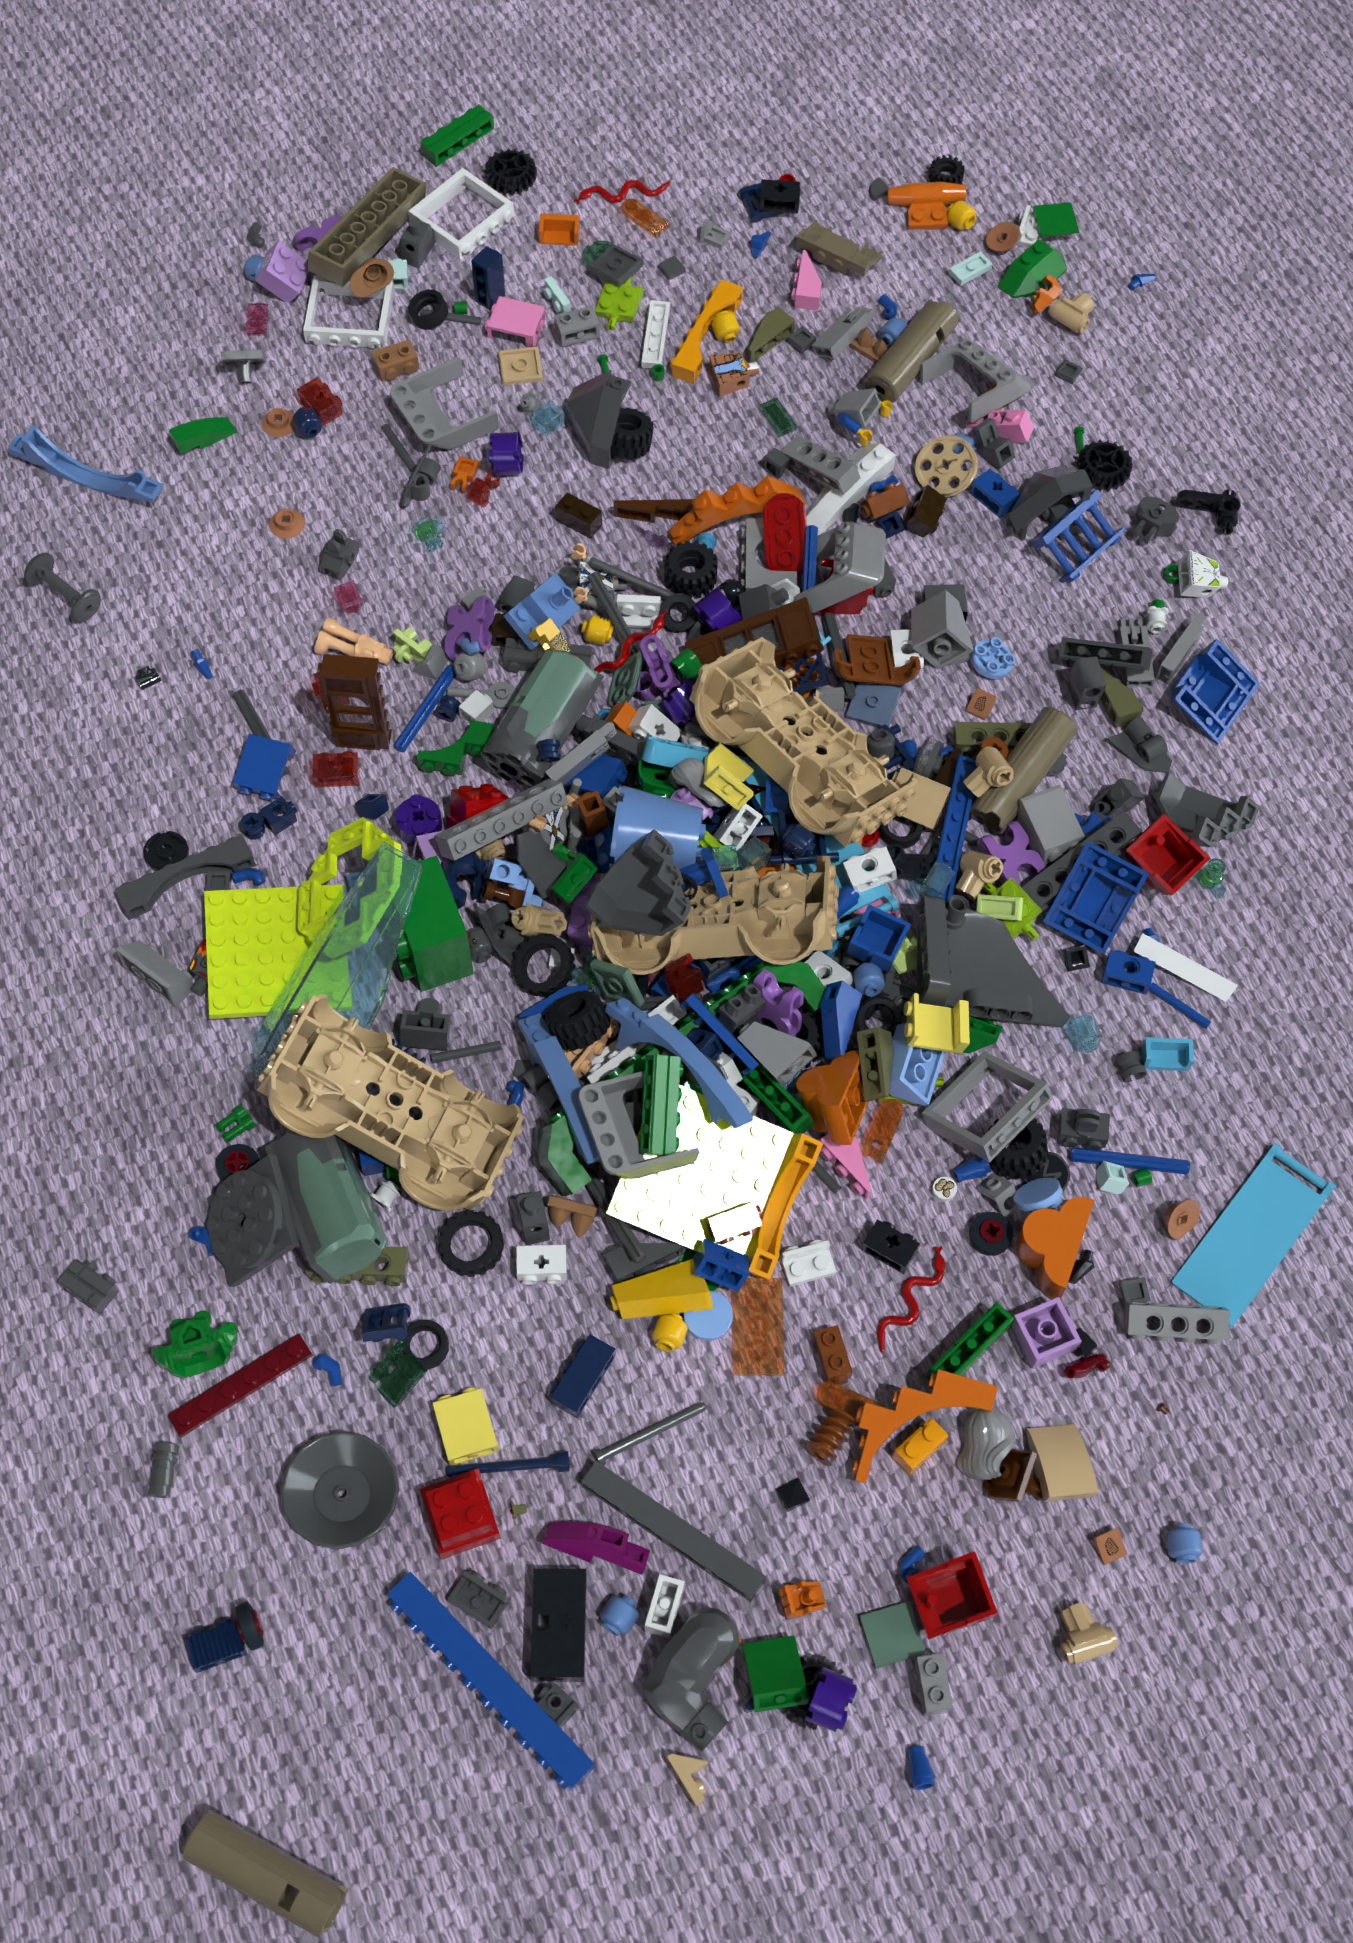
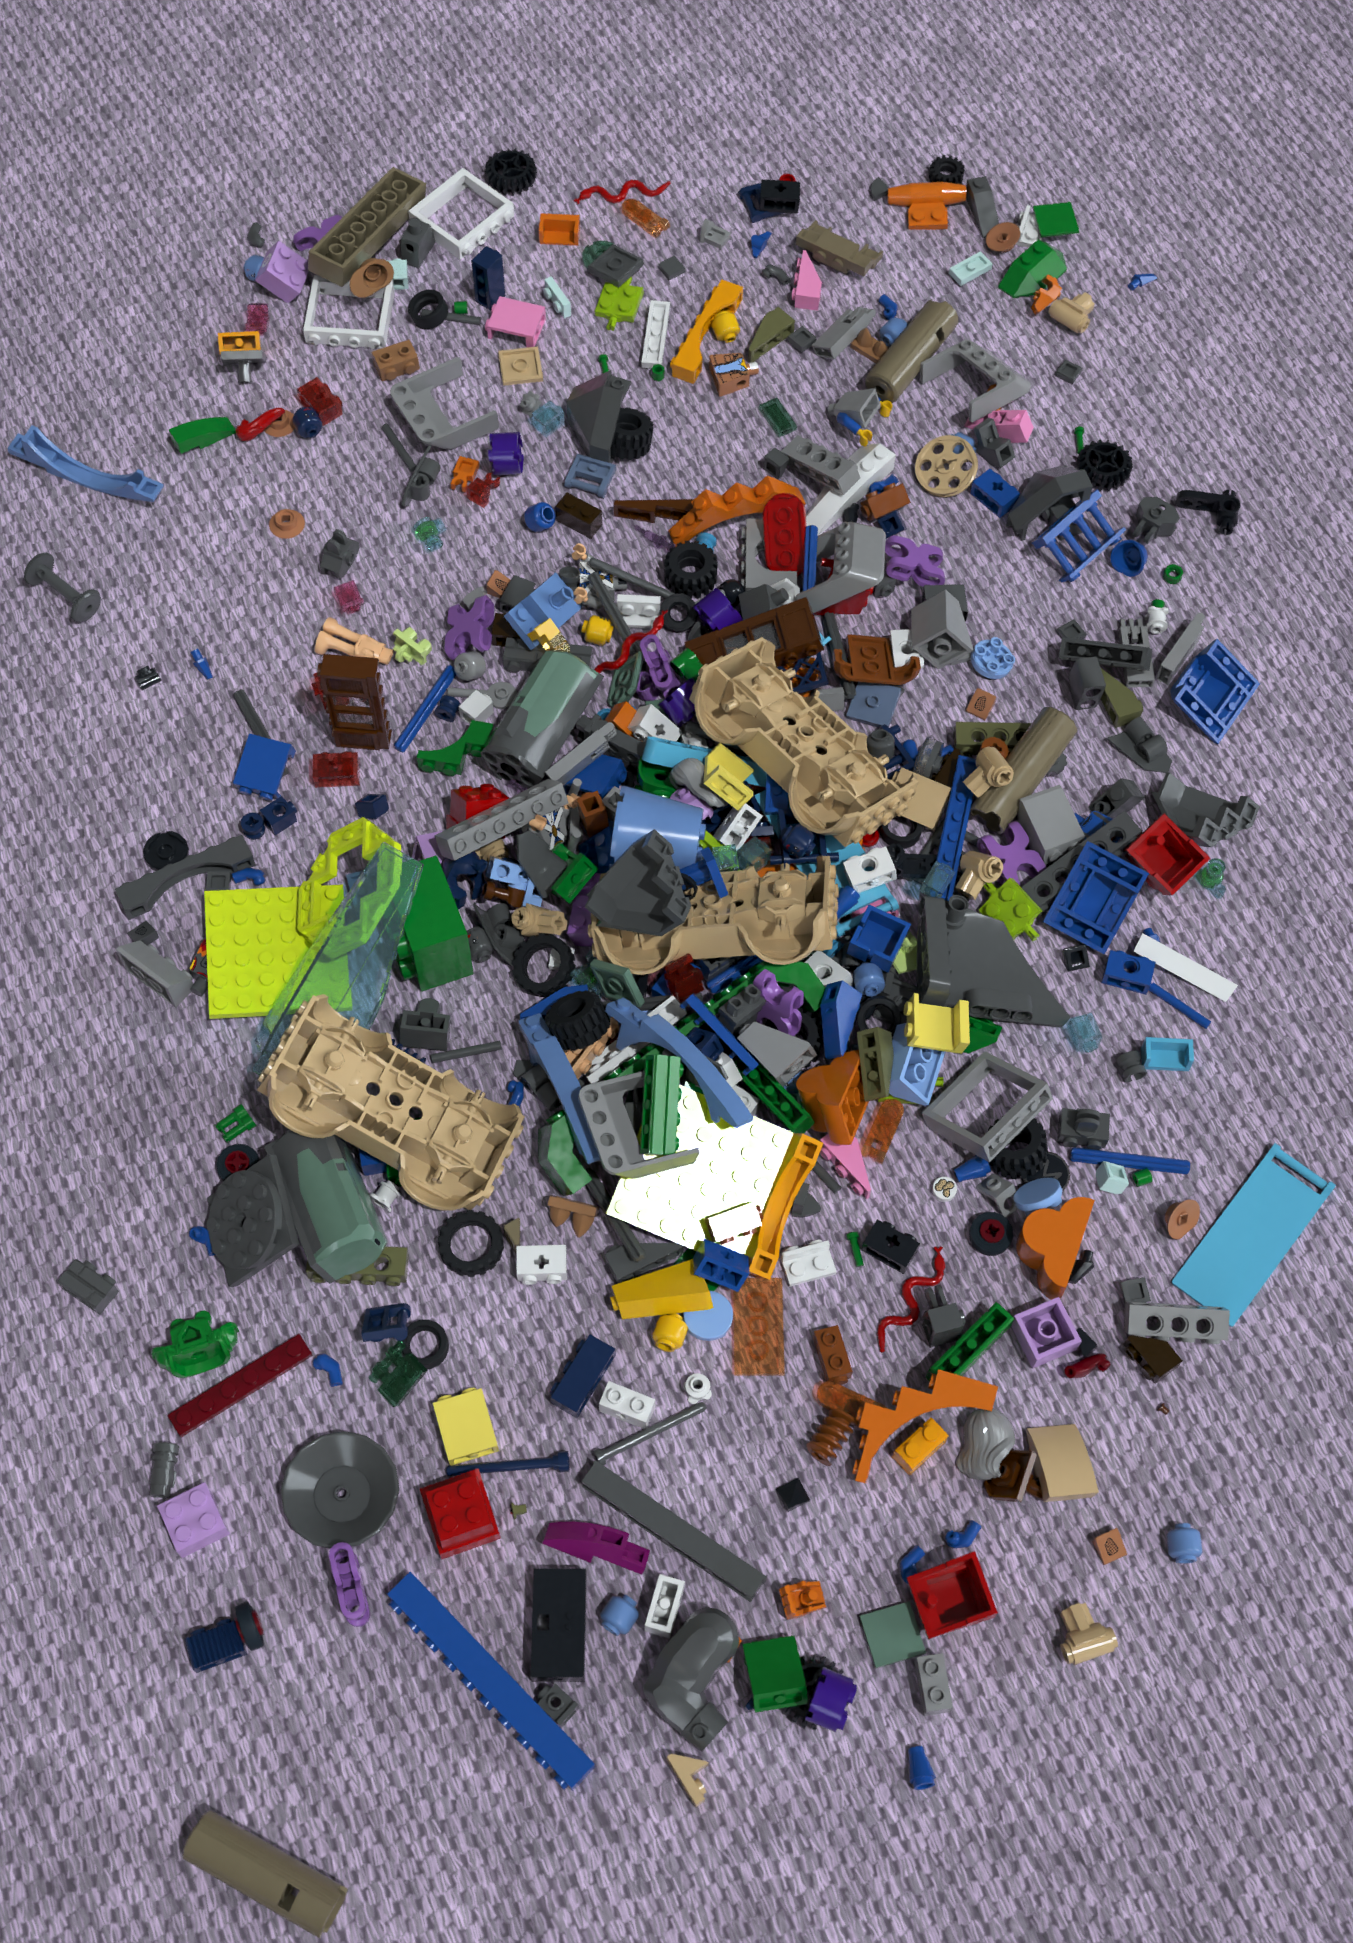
dark purple brick [395,794,443,847] -> none
light grey tile [413,644,448,680] -> none
green brick [420,104,494,167] -> none
dark grey bracket [447,1570,509,1630] -> none
medium blue arm [460,638,480,655] -> none
dark grey torso [517,1191,550,1245] -> none
dark blue wheel [538,739,561,762] -> none
light grey brick [554,306,600,347] -> none
dark brown brick [903,485,947,537] -> none
yellow head [947,201,976,231] -> none
yellowish green tile [976,894,1023,921] -> none
white torso [1178,550,1228,598] -> none
none -> dark grey slope [127,921,159,945]
none -> lavender brick [157,1482,230,1558]
none -> light orange brick [218,331,261,355]
none -> red piece [236,408,285,442]
none -> medium lavender piece [329,1542,370,1627]
none -> nougat slope [486,570,510,598]
none -> dark tan slope [504,1218,520,1253]
none -> blue head [524,502,556,532]
none -> sand blue plate [564,454,616,498]
none -> white brick [599,1381,655,1429]
none -> white brick [683,1373,712,1404]
none -> dark grey arm [762,264,791,286]
none -> dark grey tile [792,1183,821,1218]
none -> green piece [846,1232,864,1267]
none -> medium lavender piece [885,536,945,587]
none -> dark grey brick [922,1285,966,1348]
none -> blue arm [945,1520,981,1549]
none -> dark grey slope [966,176,999,238]
none -> dark grey tile [1056,619,1087,639]
none -> blue helmet [1110,540,1148,577]
none -> dark brown slope [1123,1335,1183,1384]

